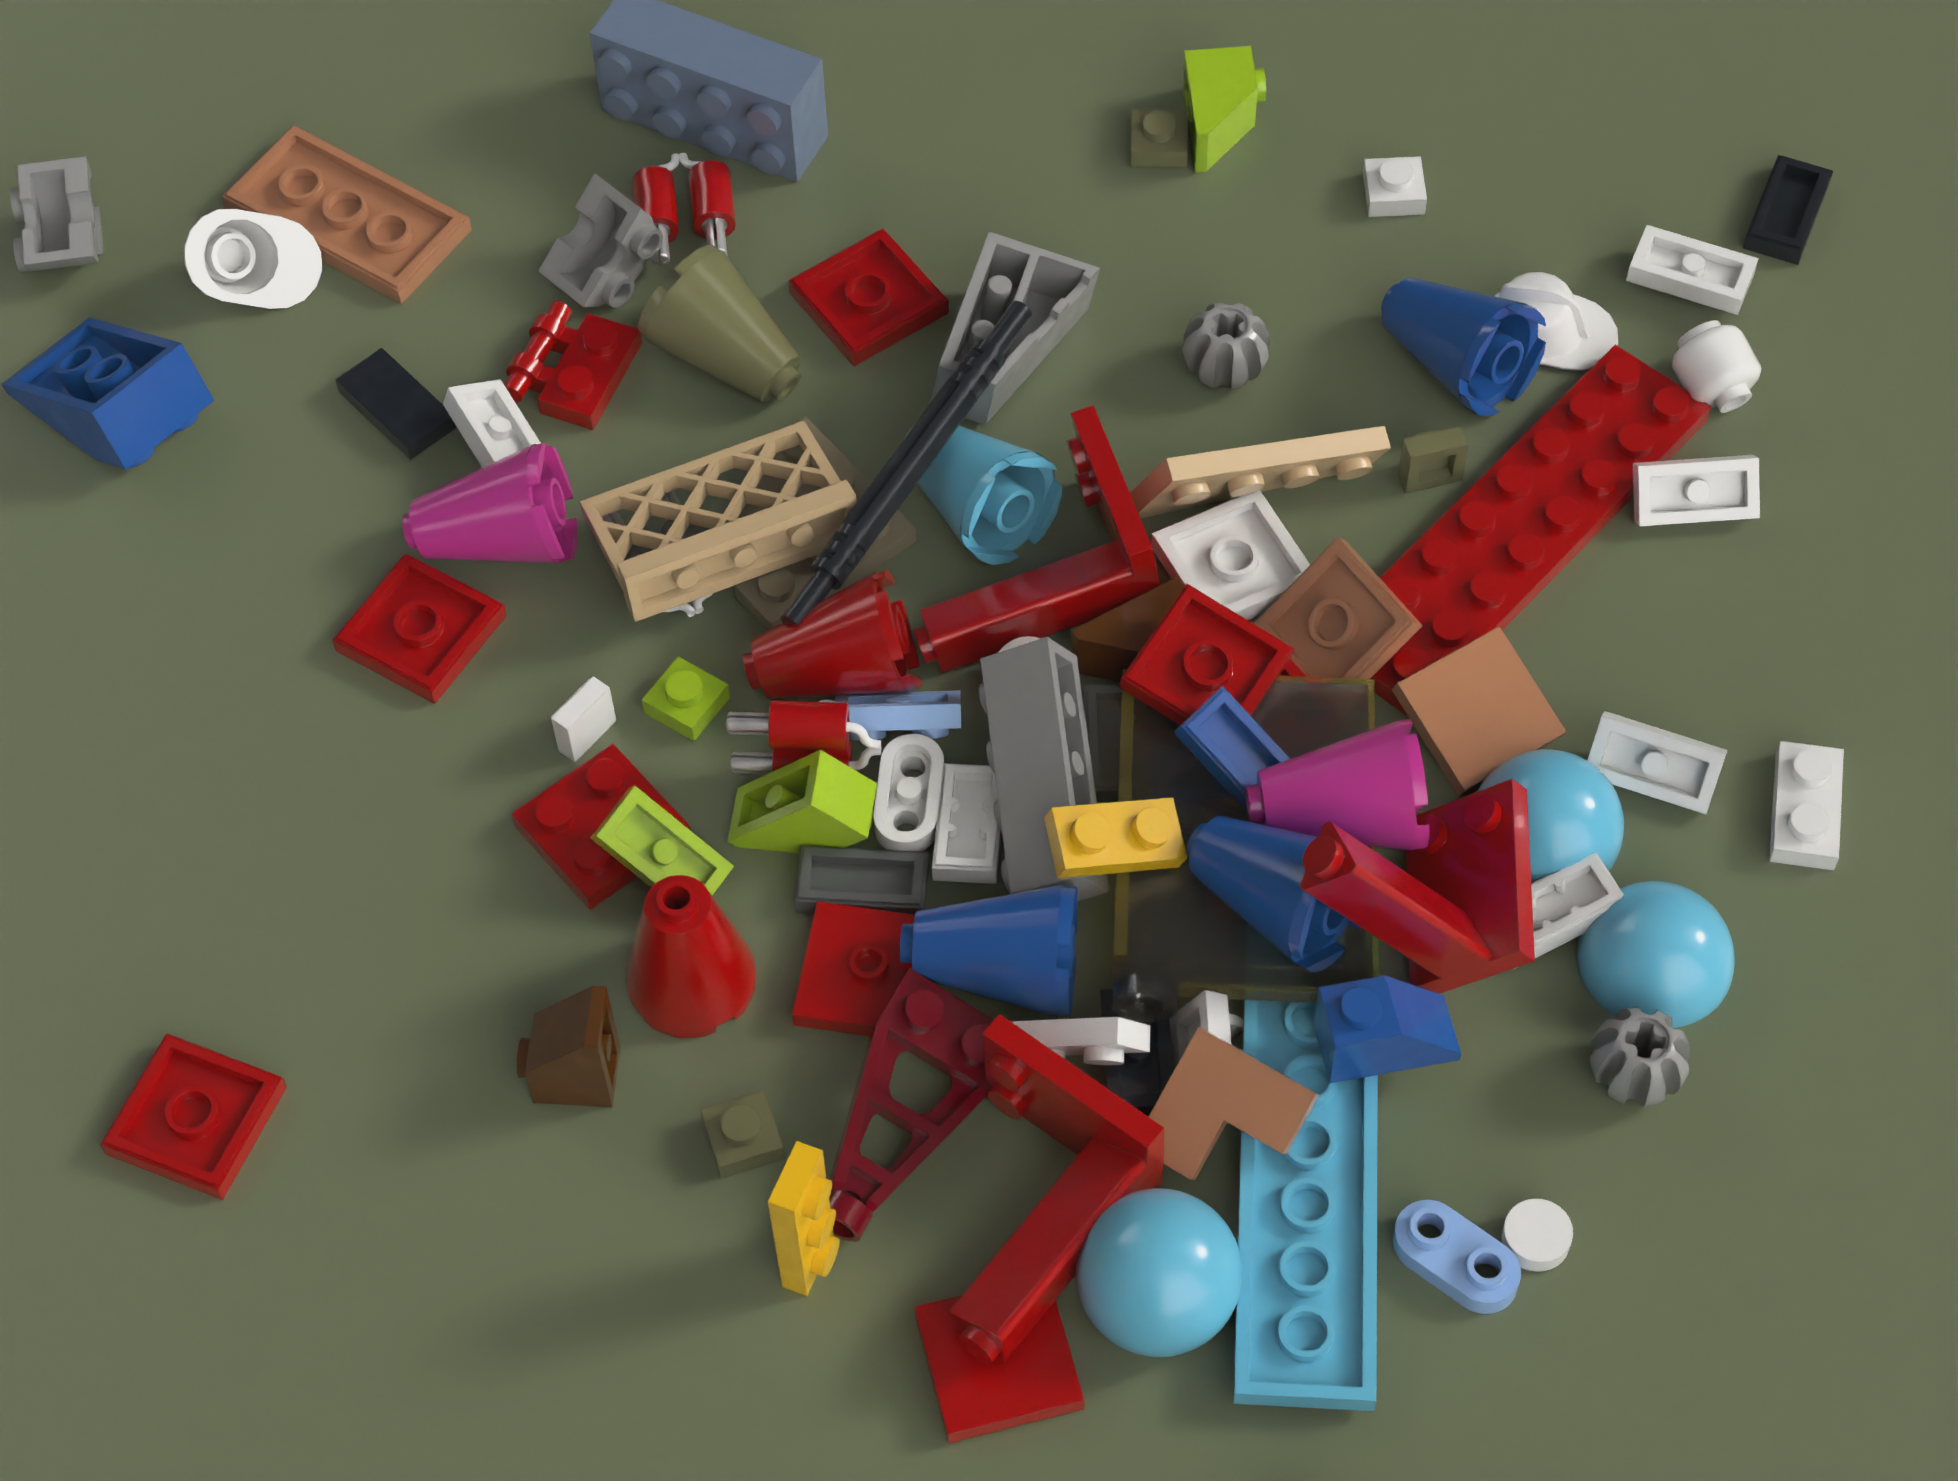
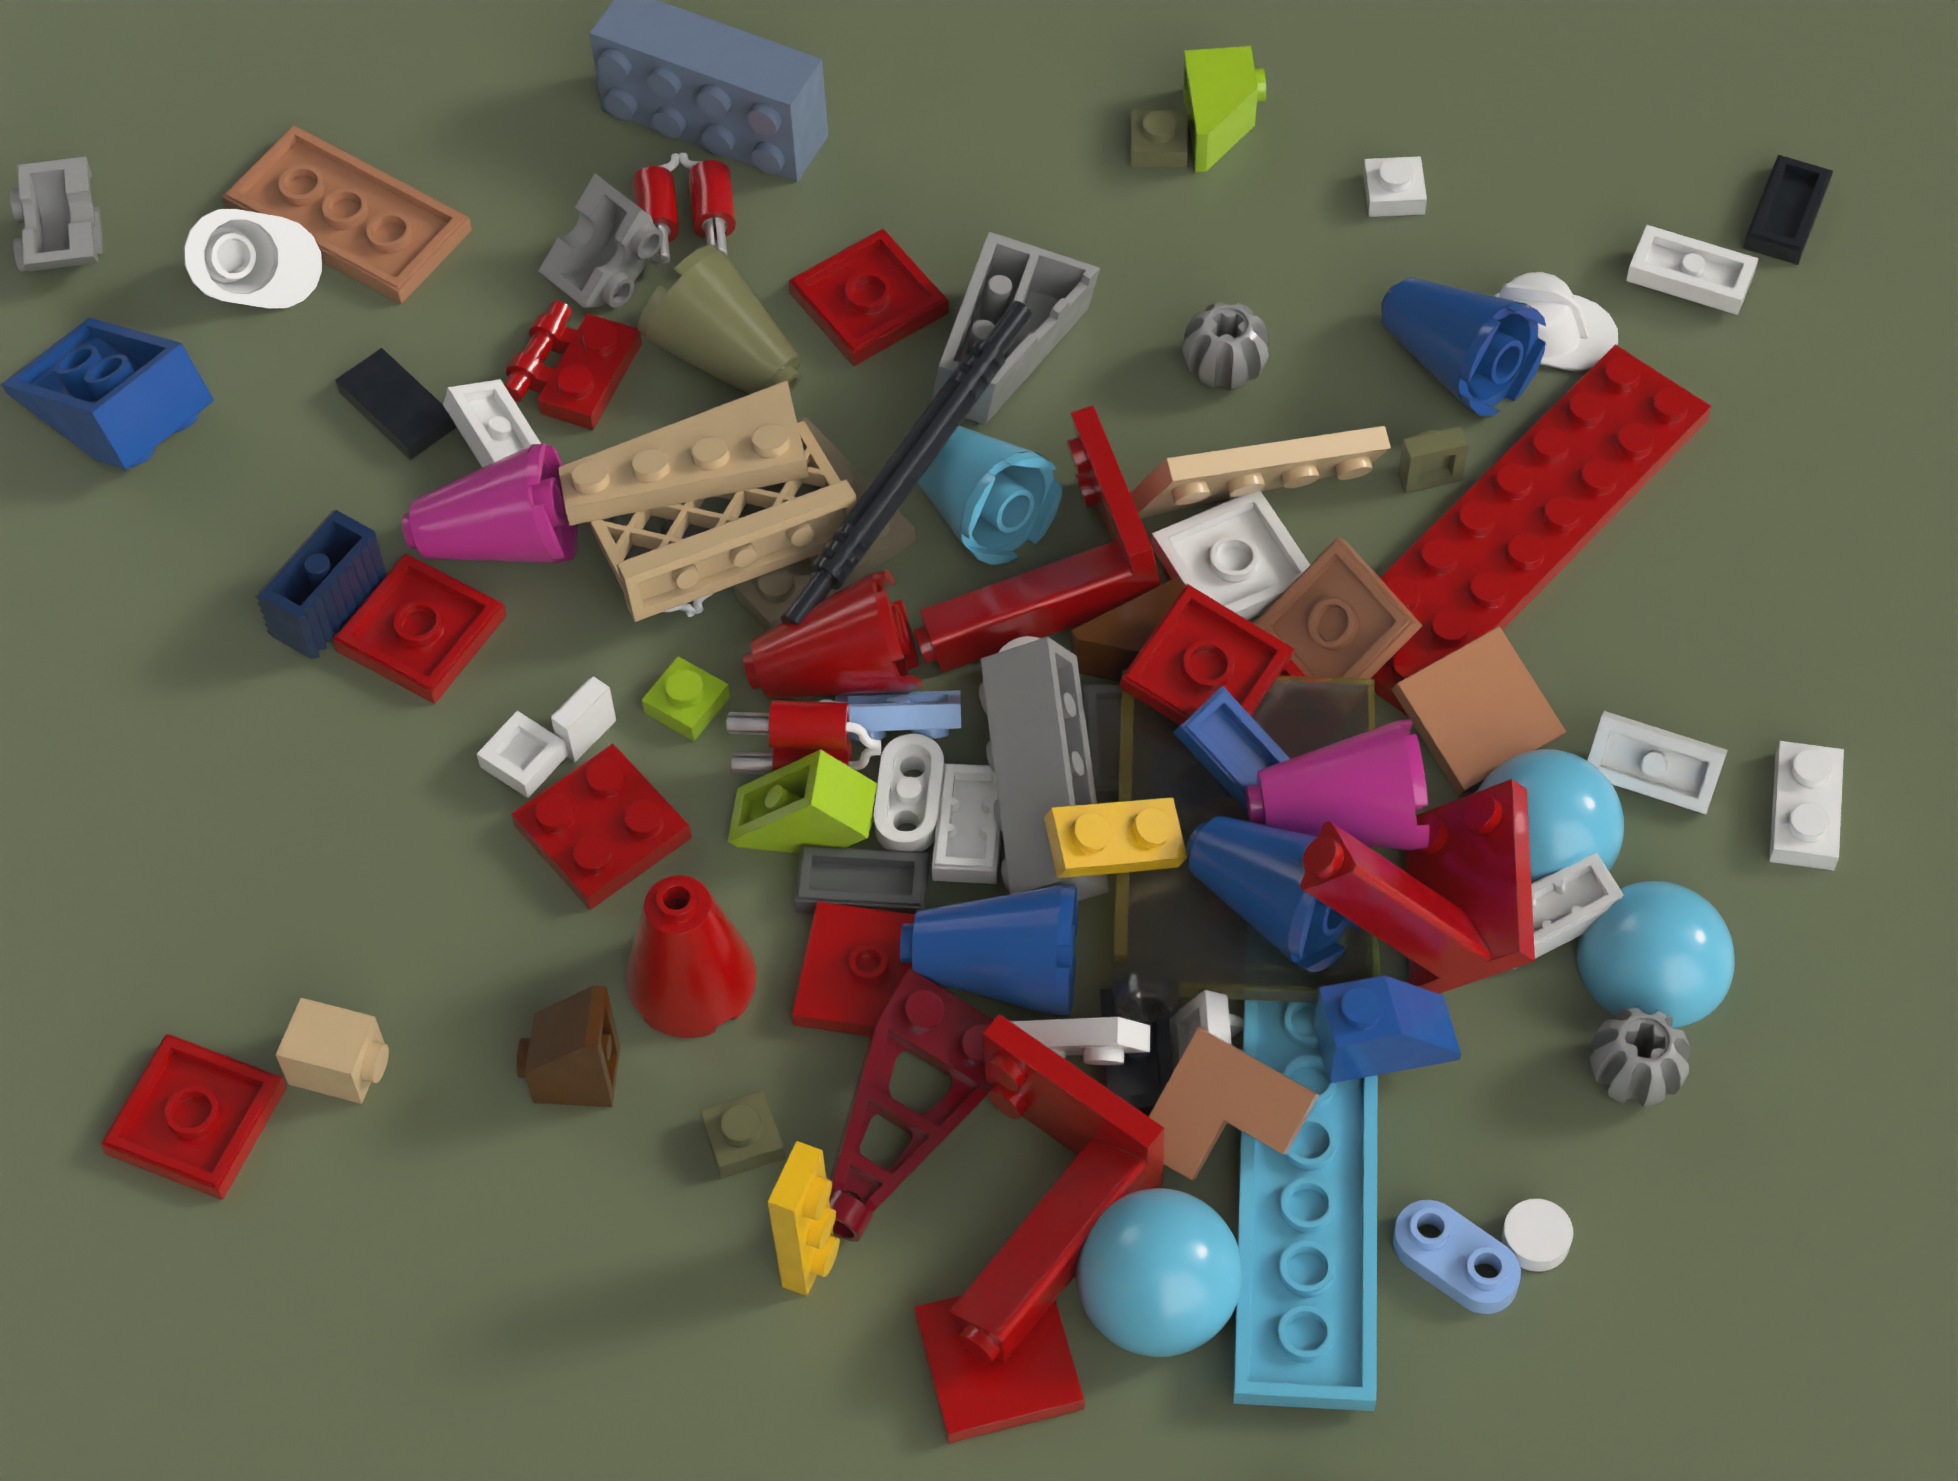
lime plate [590,786,734,895] -> none
white plate [1633,455,1760,526] -> none
white head [1672,320,1761,413] -> none
none -> dark blue brick [255,510,387,659]
none -> tan brick [276,998,389,1104]
none -> white plate [477,711,568,798]
none -> tan wing [558,381,809,526]

